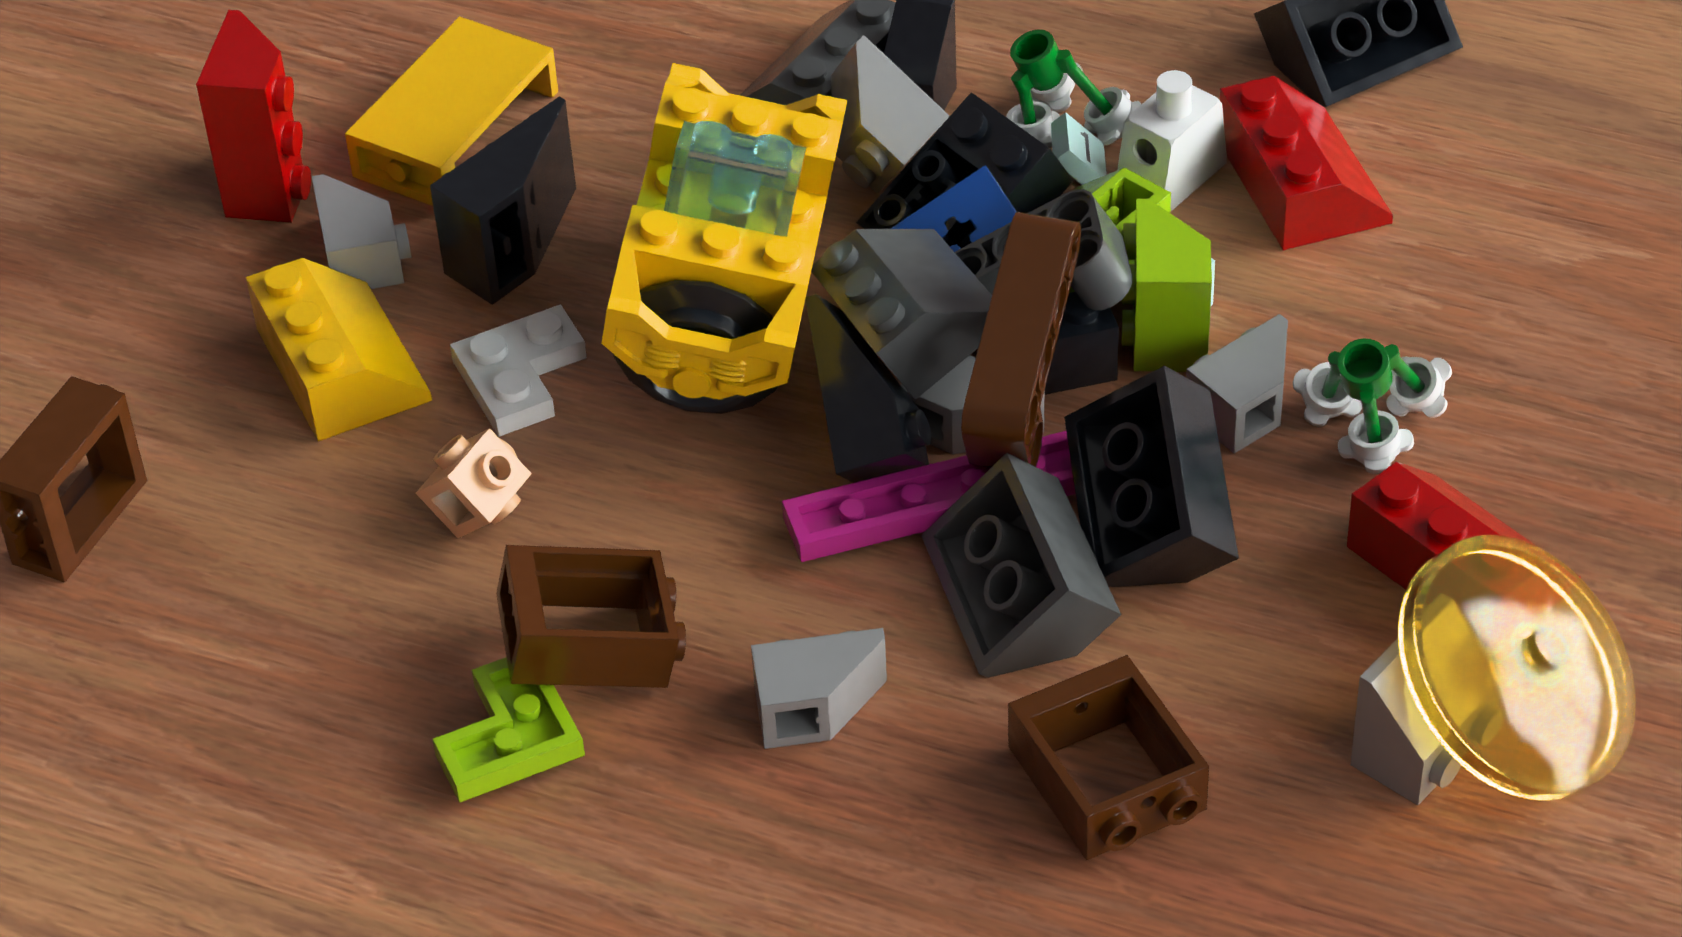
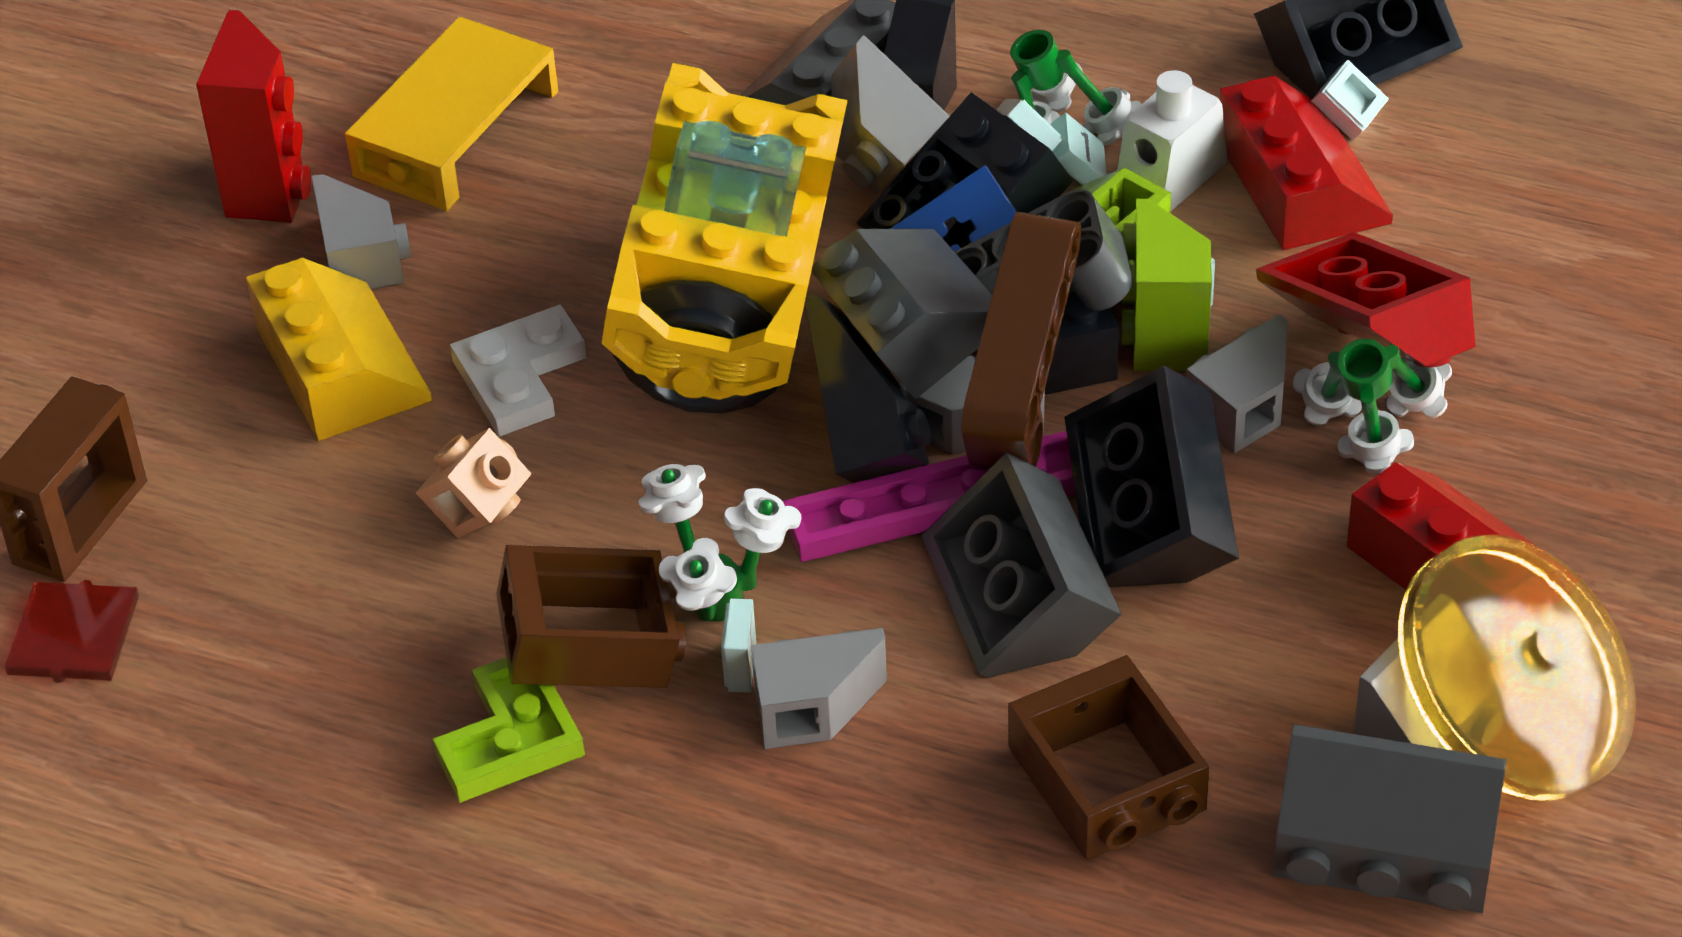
black slope [430,96,576,305] -> none
none -> clear red piece [4,580,139,683]
none -> white plant [638,464,801,622]
none -> light aqua tile [721,599,757,693]
none -> light aqua tile [996,99,1062,151]
none -> red slope [1256,232,1476,367]
none -> dark grey slope [1273,724,1507,913]
none -> light aqua tile [1311,60,1389,140]

